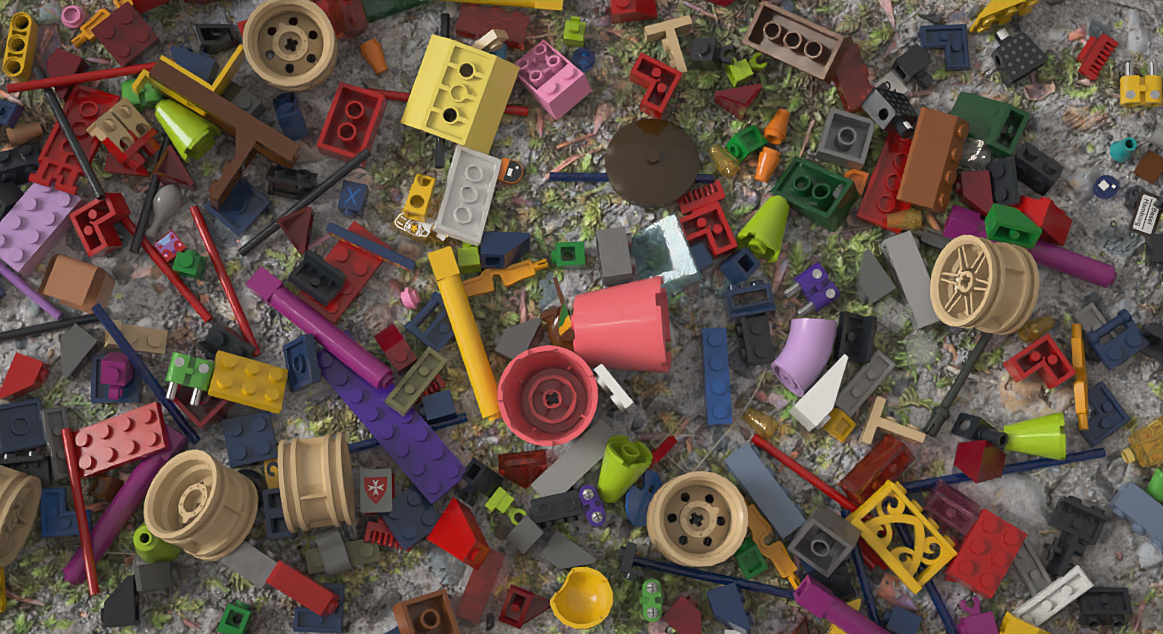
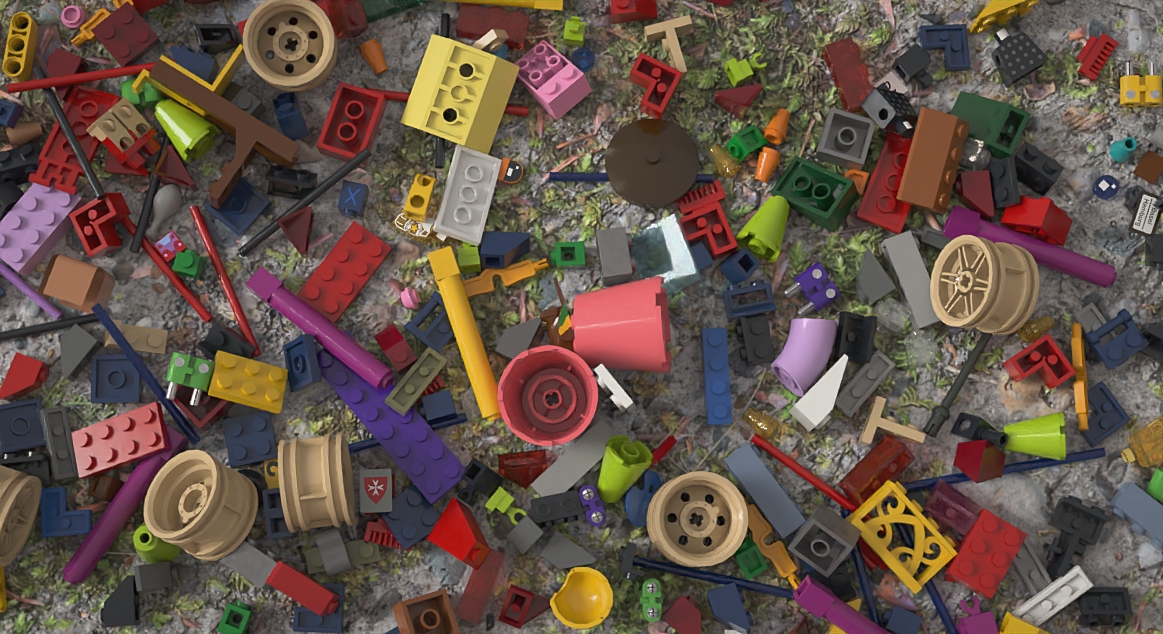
red piece [61,428,100,596] -> none
magenta brick [101,352,134,400] -> none
black bracket [288,250,347,307] -> none
dark blue tile [325,222,417,275] -> none
black brick [690,38,737,71] -> none
reddish brown brick [742,0,850,85] -> none
yellow slope [821,407,857,443] -> none
clear yellow cone [887,208,922,231] -> none
green slope [984,203,1042,249] -> none

